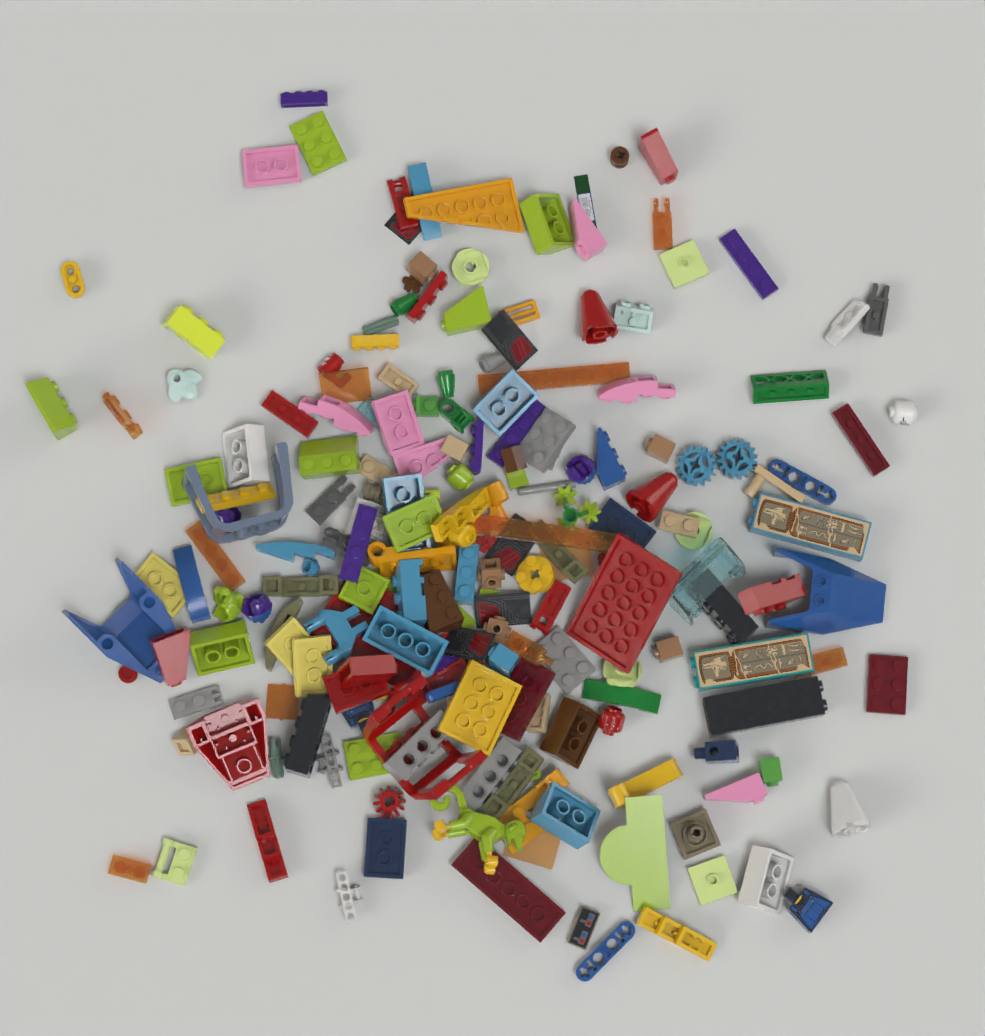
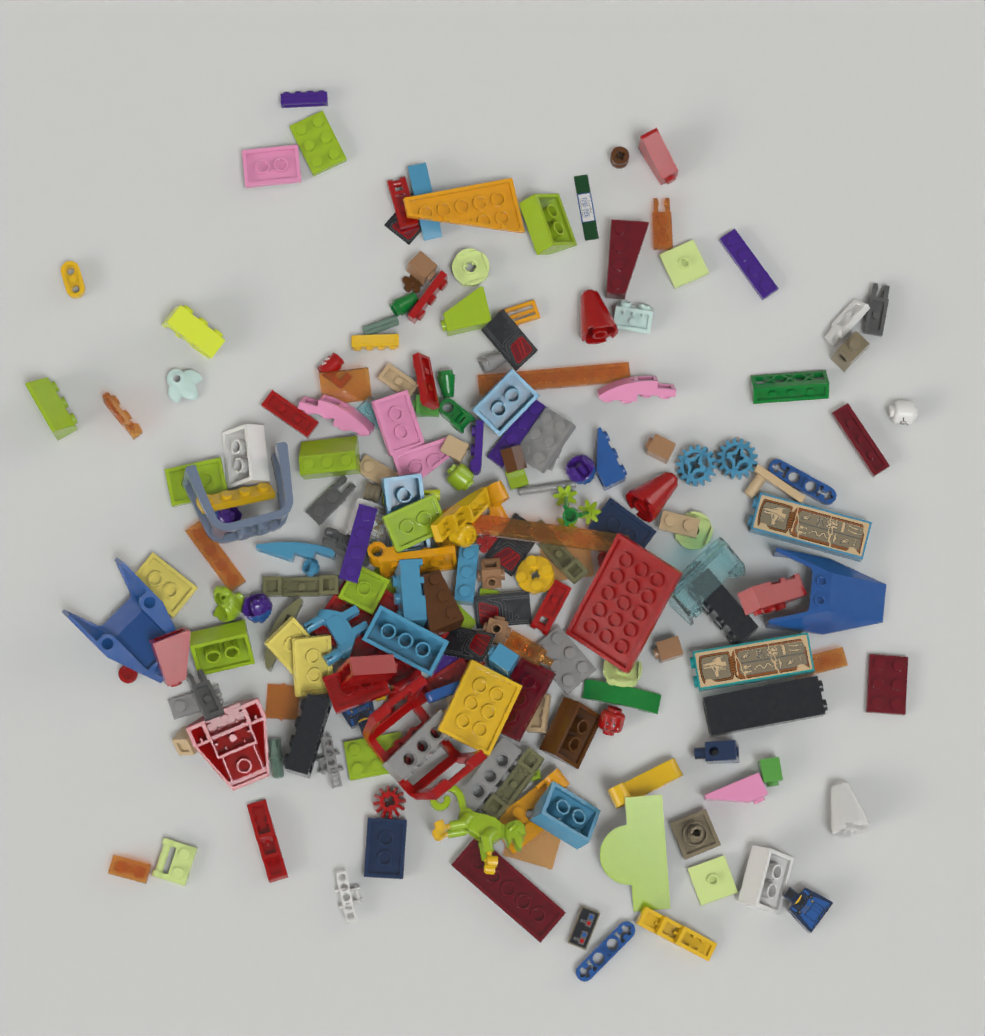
blue slope [173,545,211,624] -> none
bright pink slope [568,199,608,261] -> none
none -> dark grey hinge [186,669,224,721]
none -> red plate [412,352,440,410]
none -> dark red wedge [606,219,649,300]
none -> dark tan torso [831,331,870,372]

